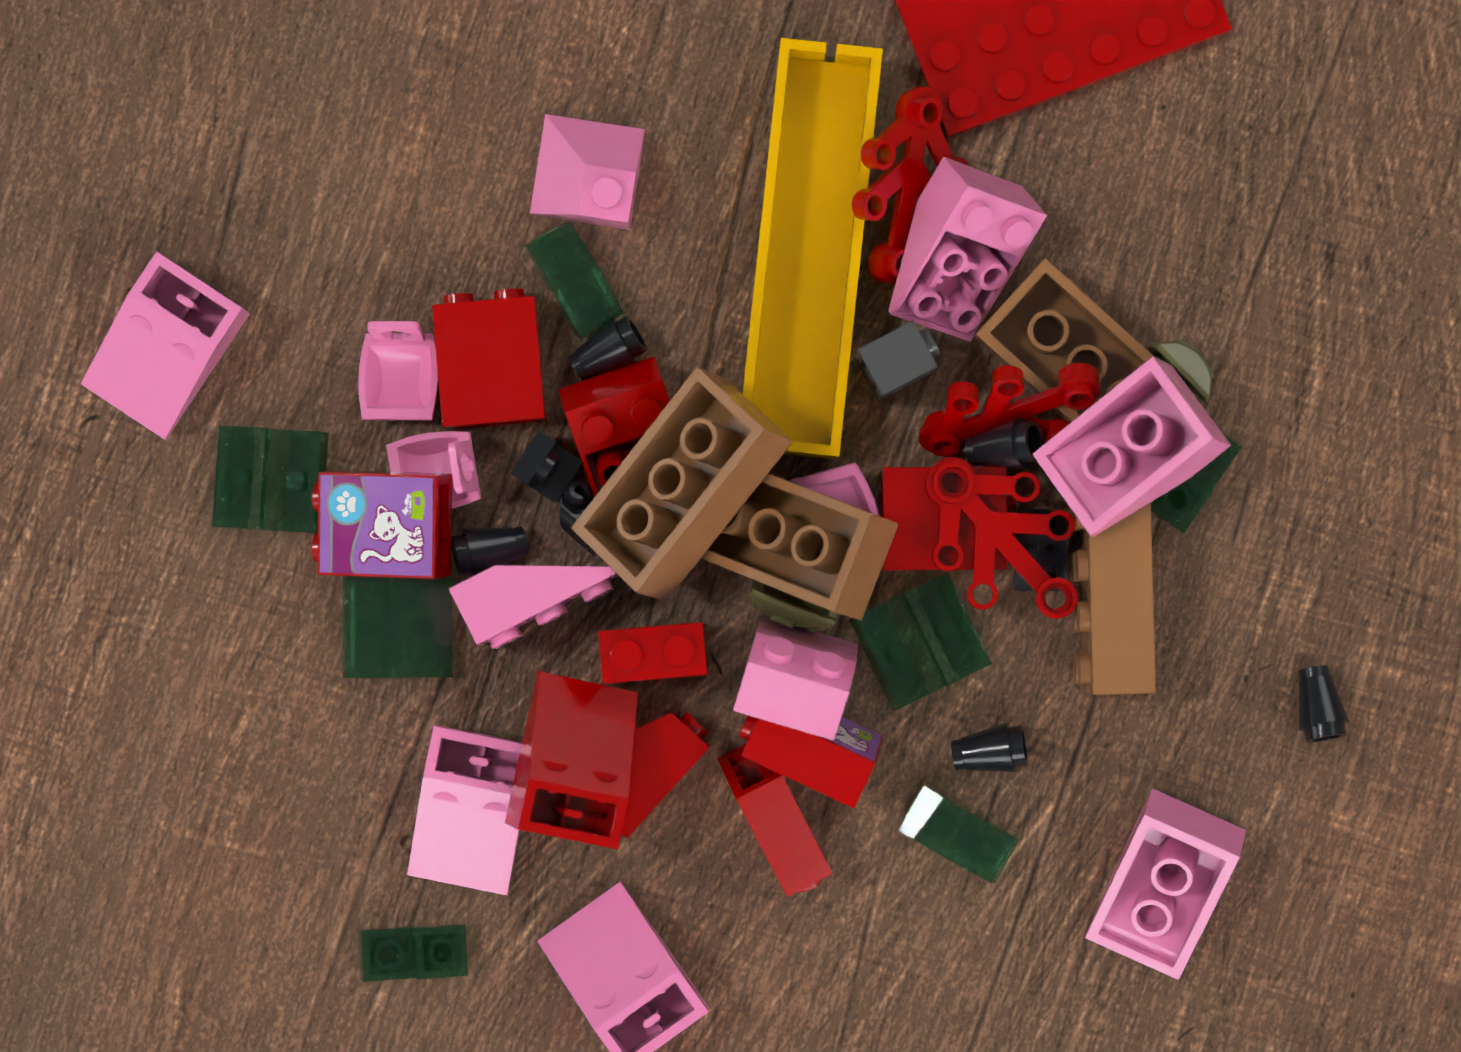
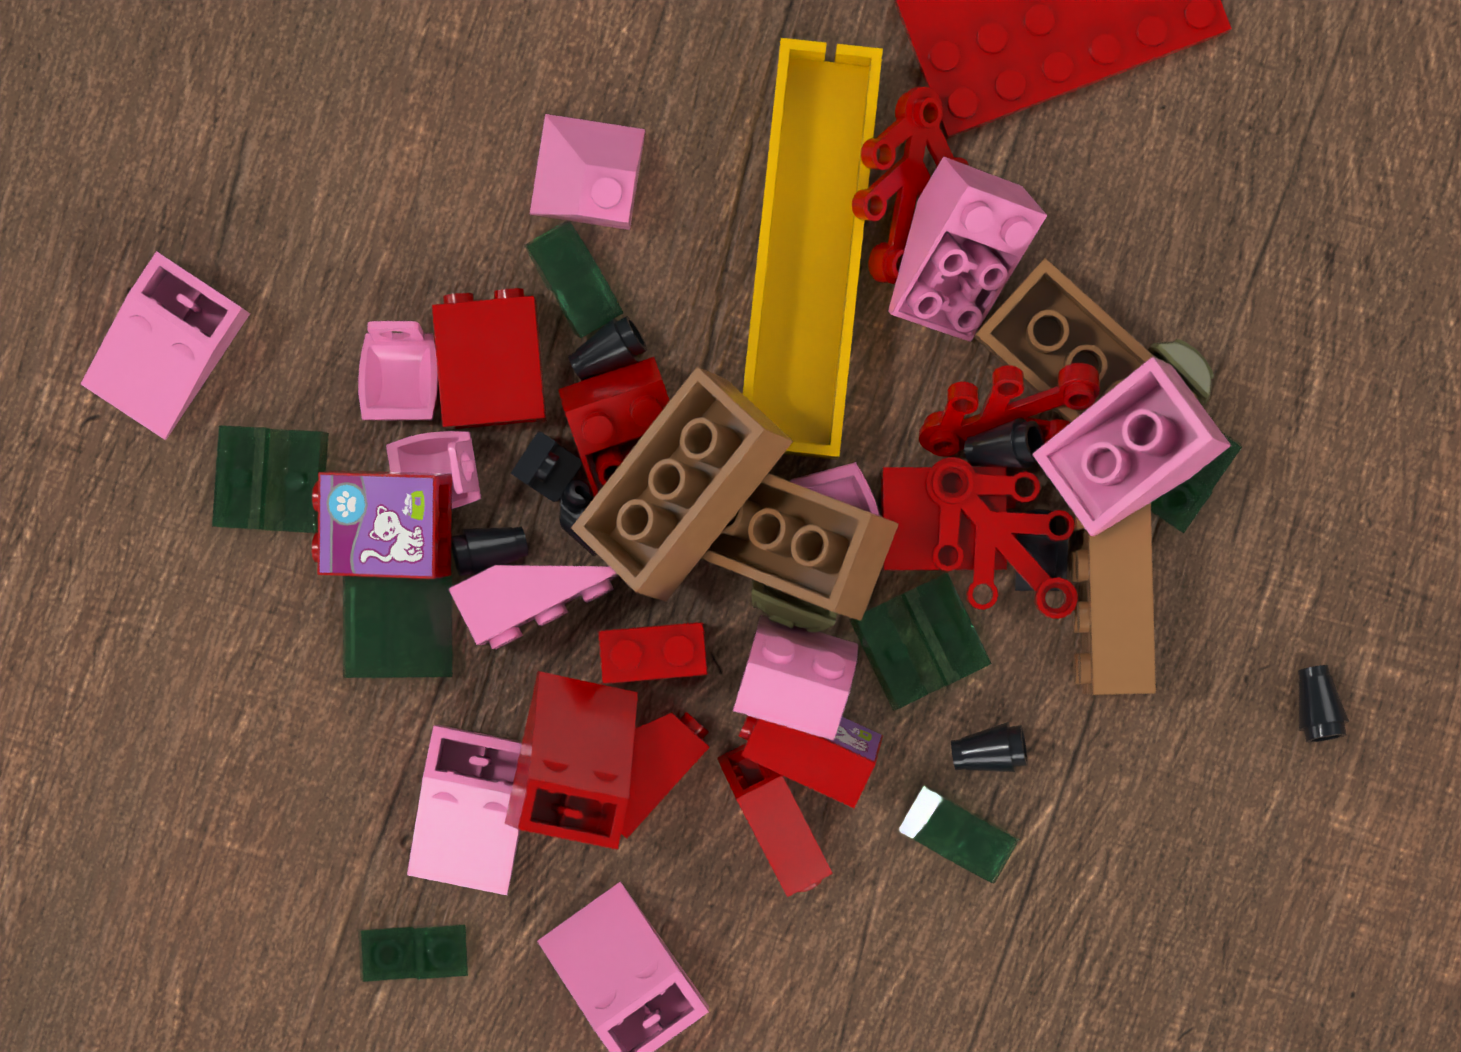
dark grey brick [854,321,940,402] -> none
bright pink slope [1085,788,1246,980] -> none

